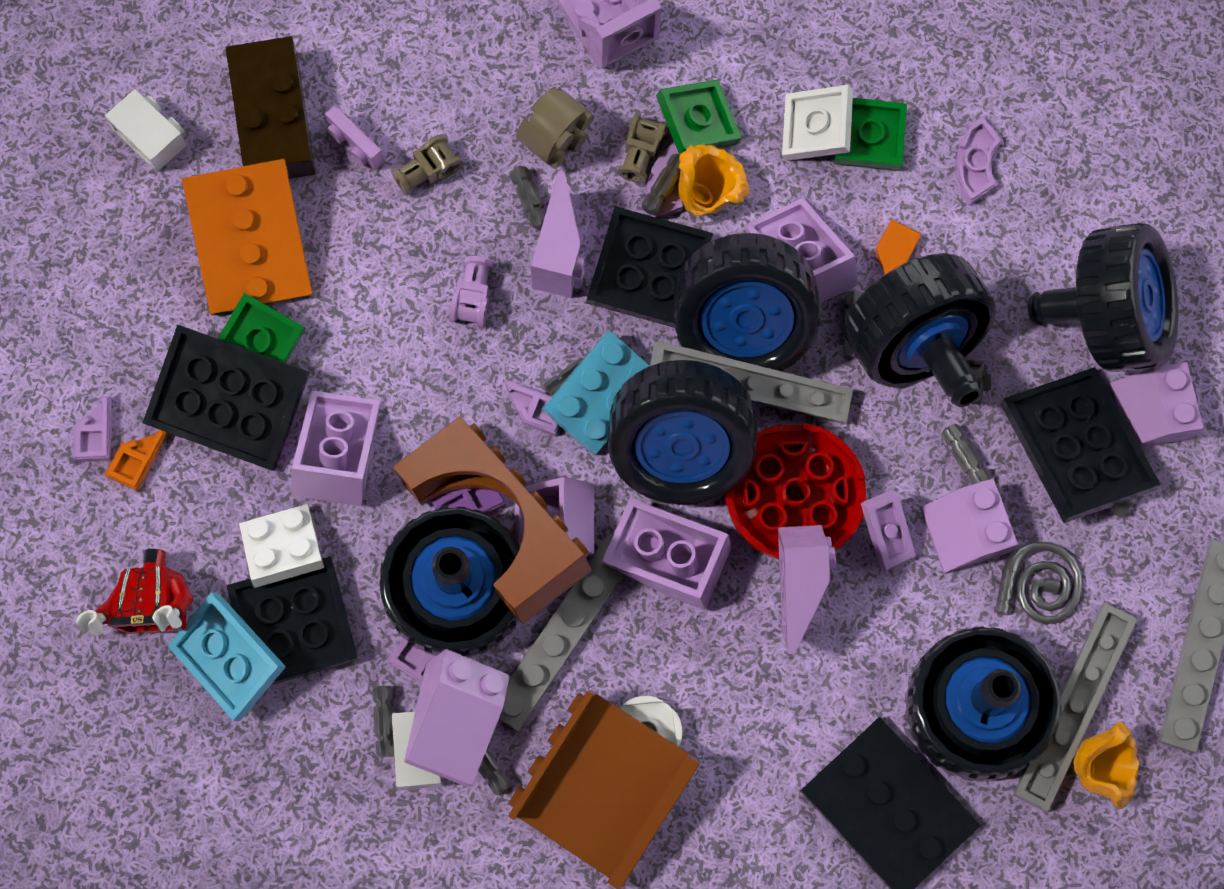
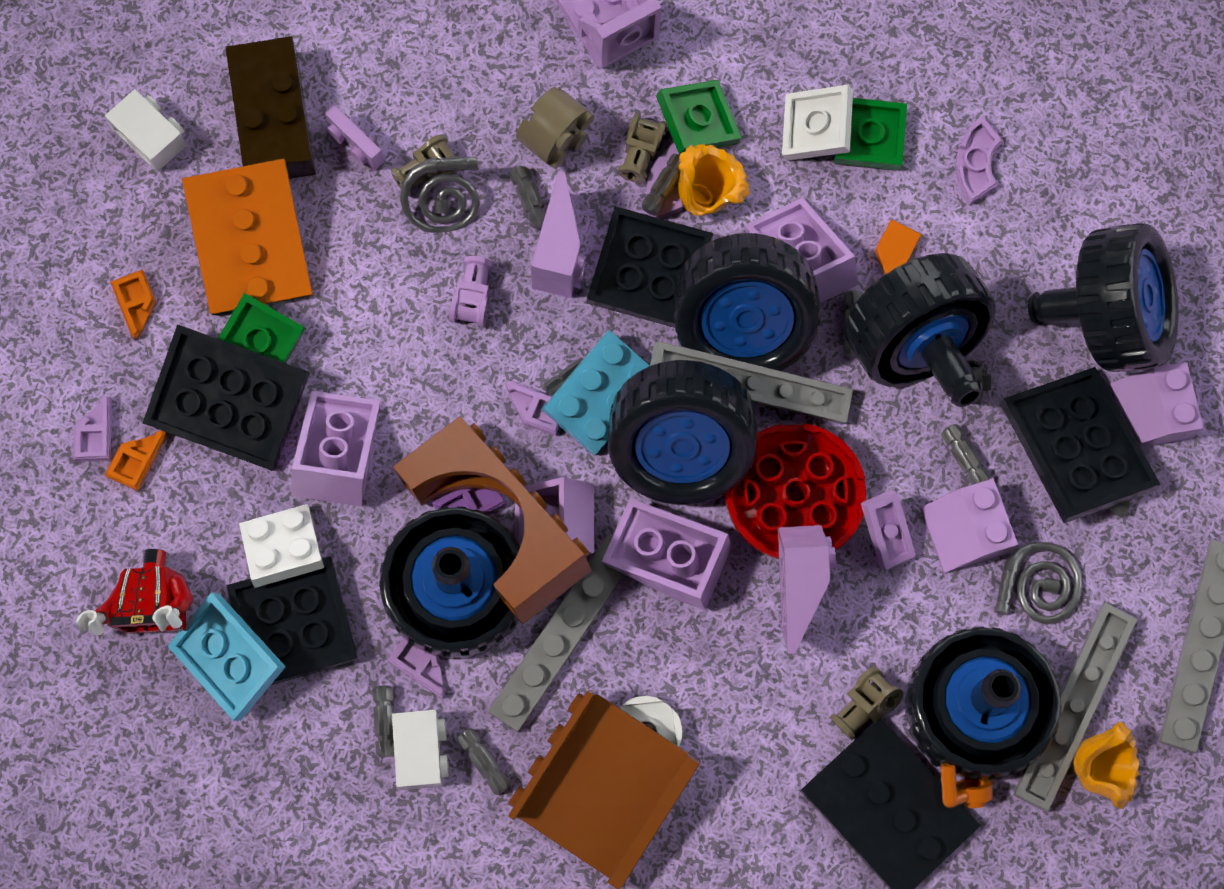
lavender slope [404,649,510,787] -> none
none -> orange tile [110,269,156,340]
none -> flat silver piece [400,156,480,233]
none -> dark tan connector [829,667,903,740]
none -> orange plate [940,763,993,808]

